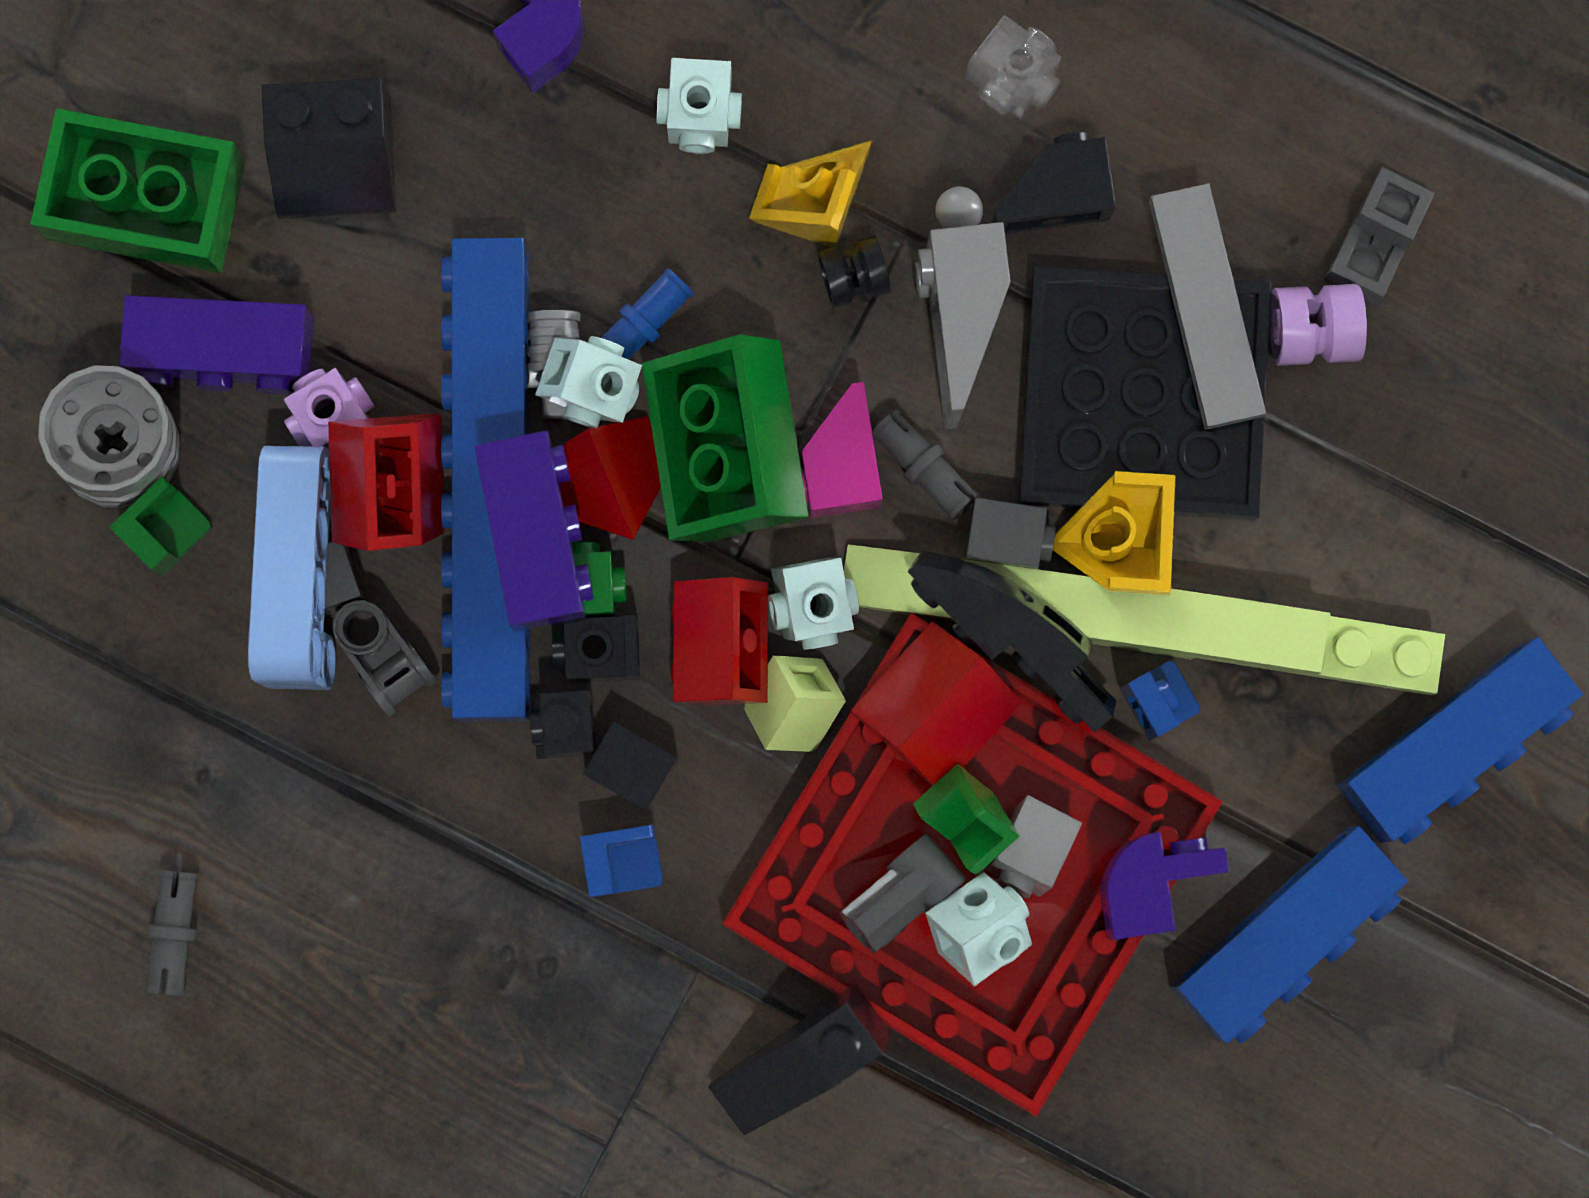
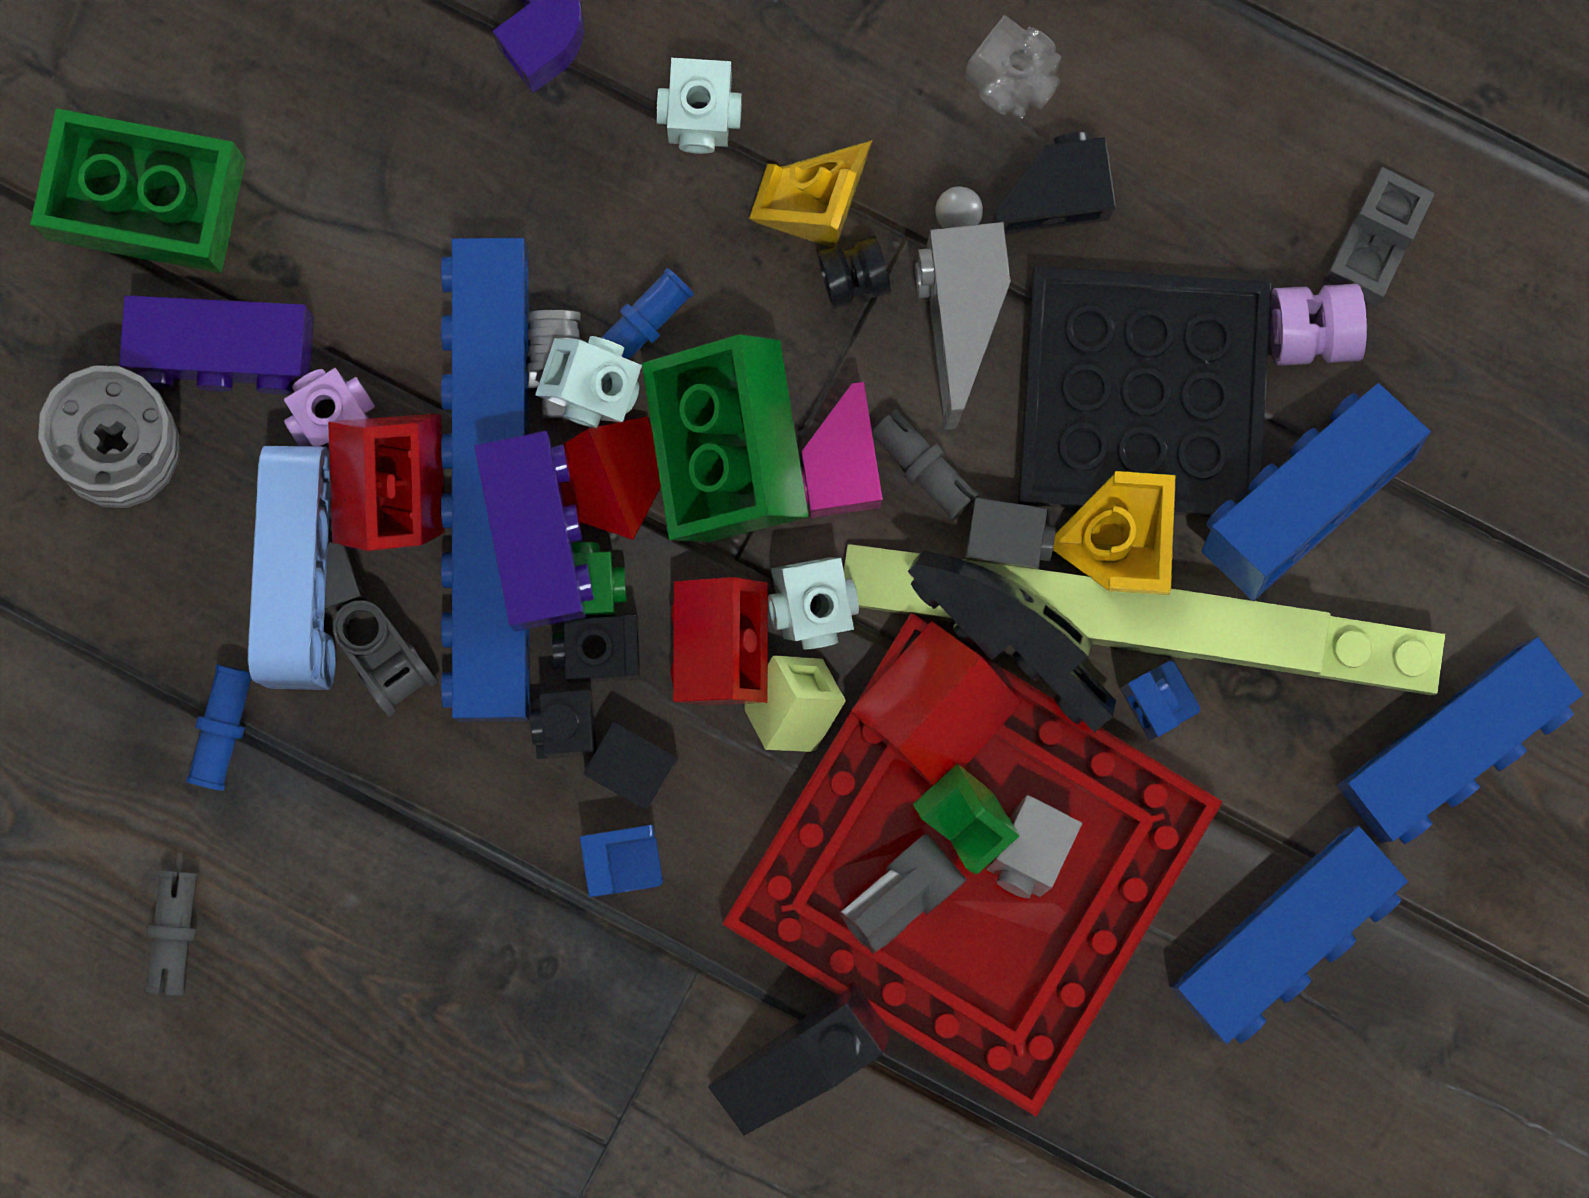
green panel [109,477,212,576] -> none
black slope [261,78,396,219] -> none
light aqua brick [926,872,1032,986] -> none
dark purple brick [1101,832,1229,940] -> none
light grey tile [1149,183,1266,430] -> none
none -> blue pin [186,664,252,791]
none -> blue brick [1201,383,1431,601]

